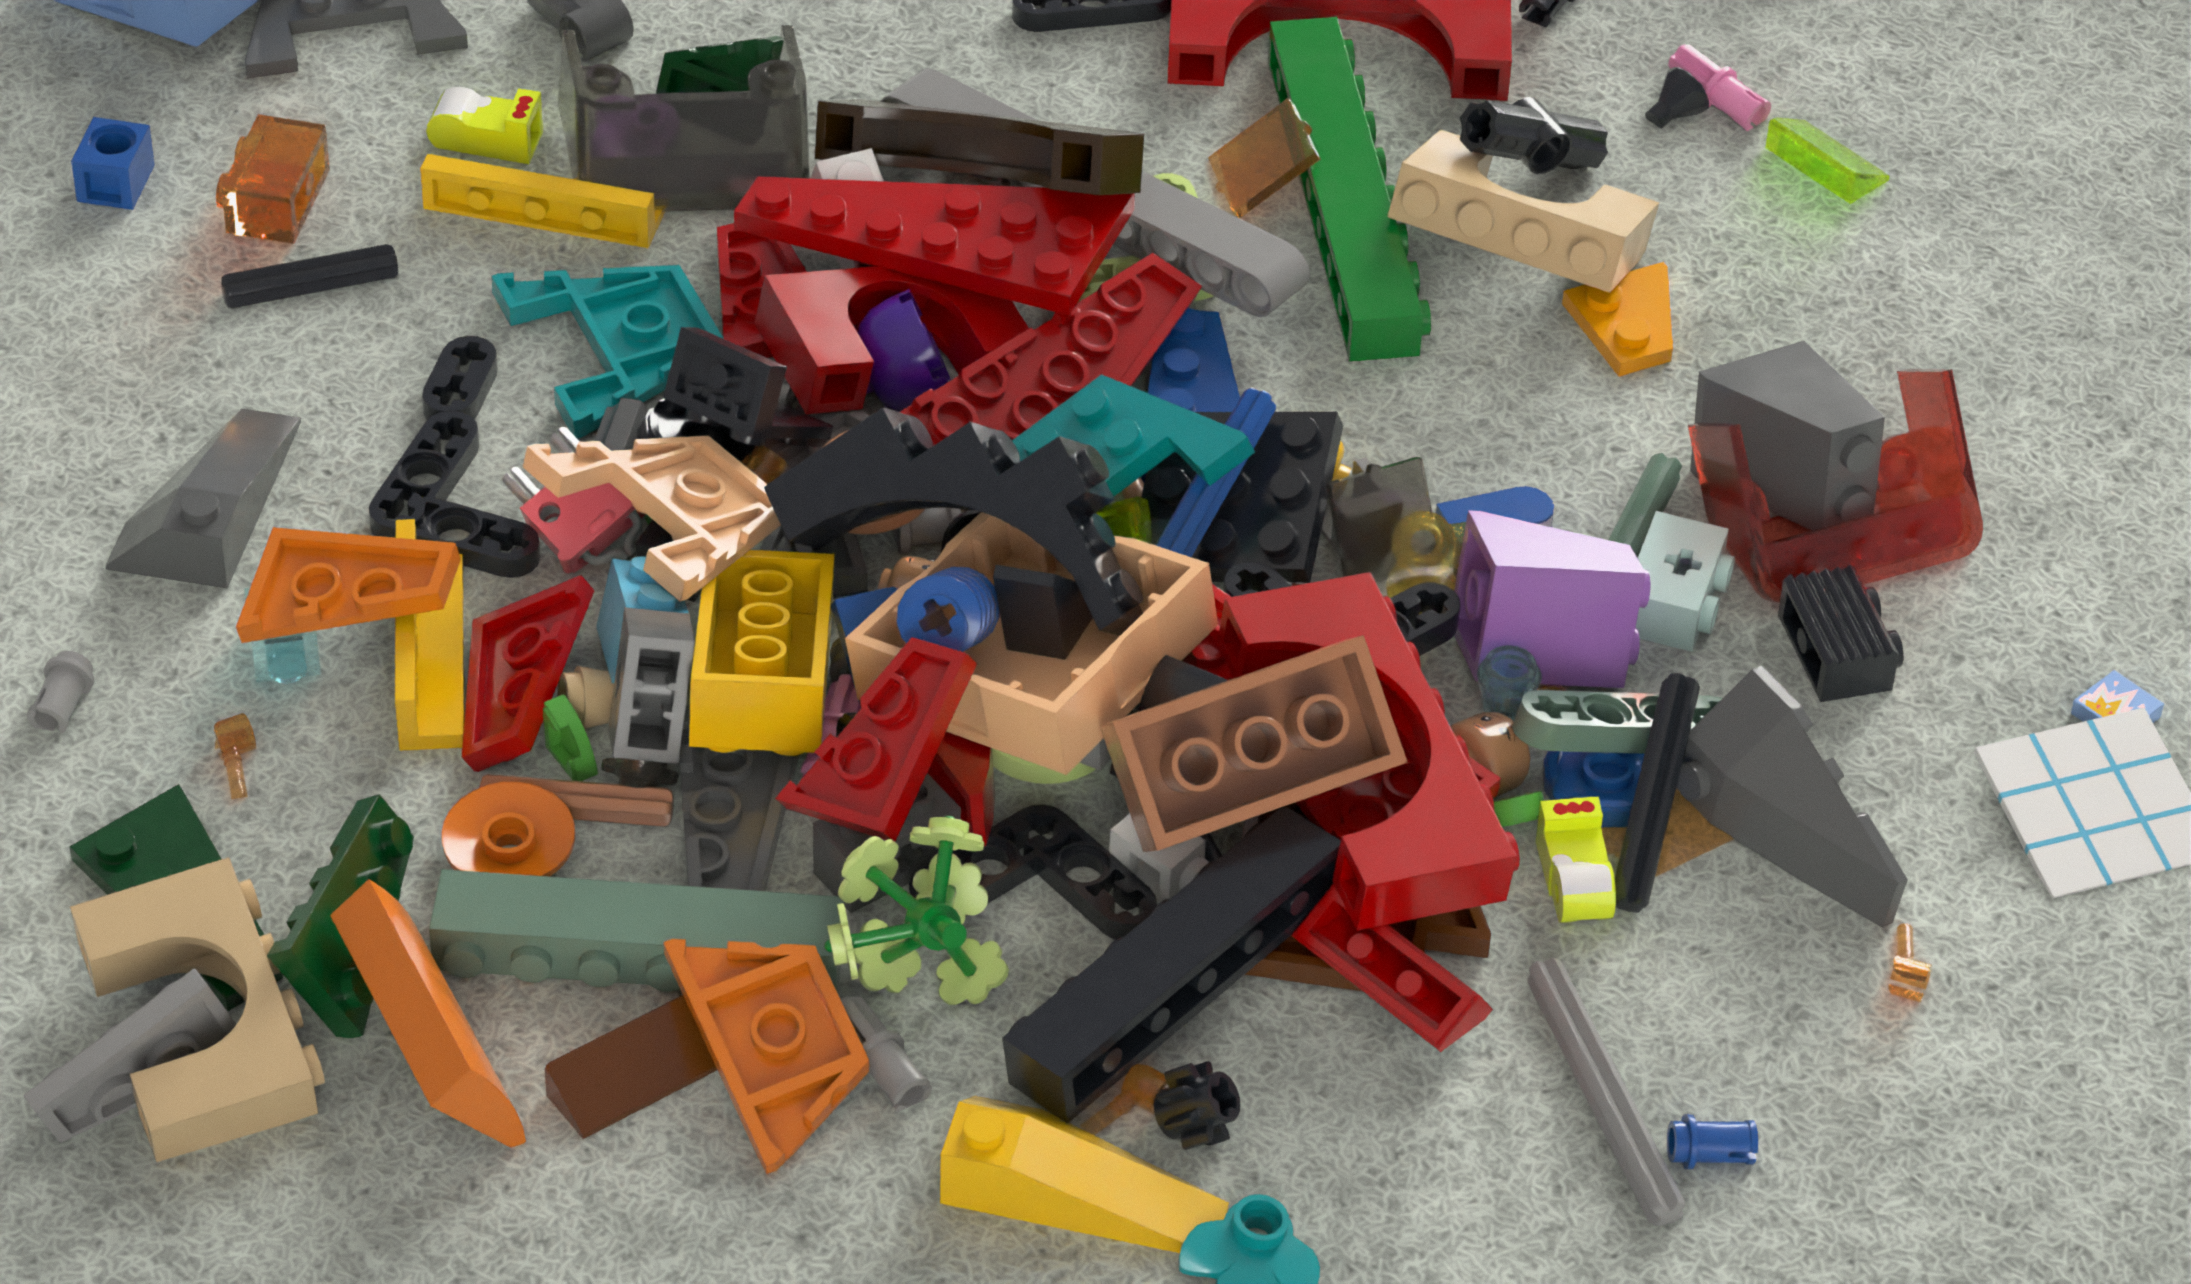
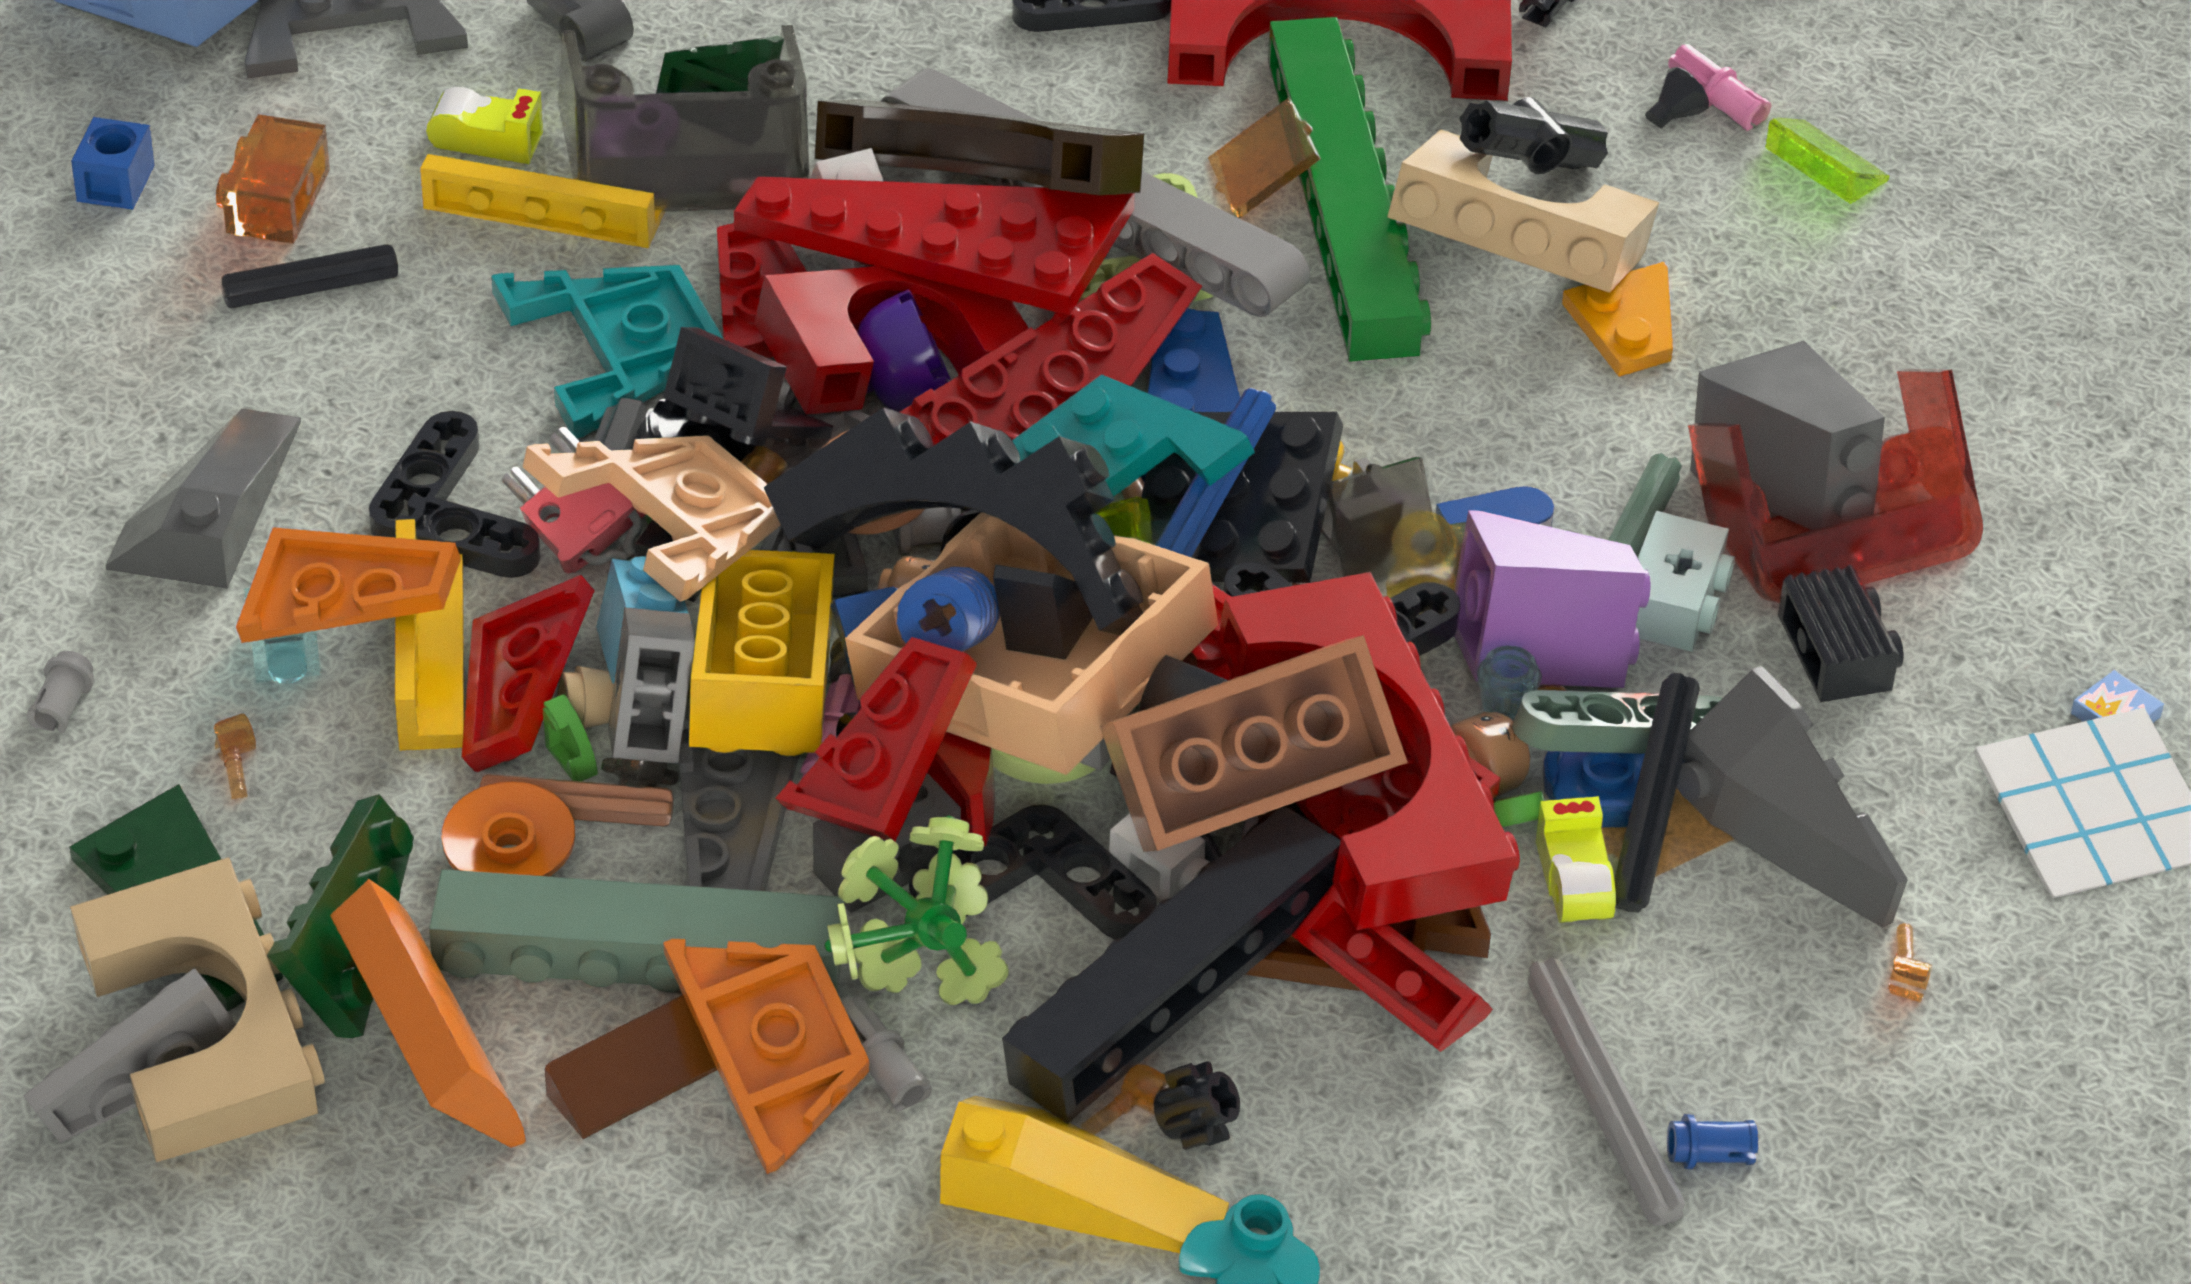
black beam [422,336,498,420] -> none

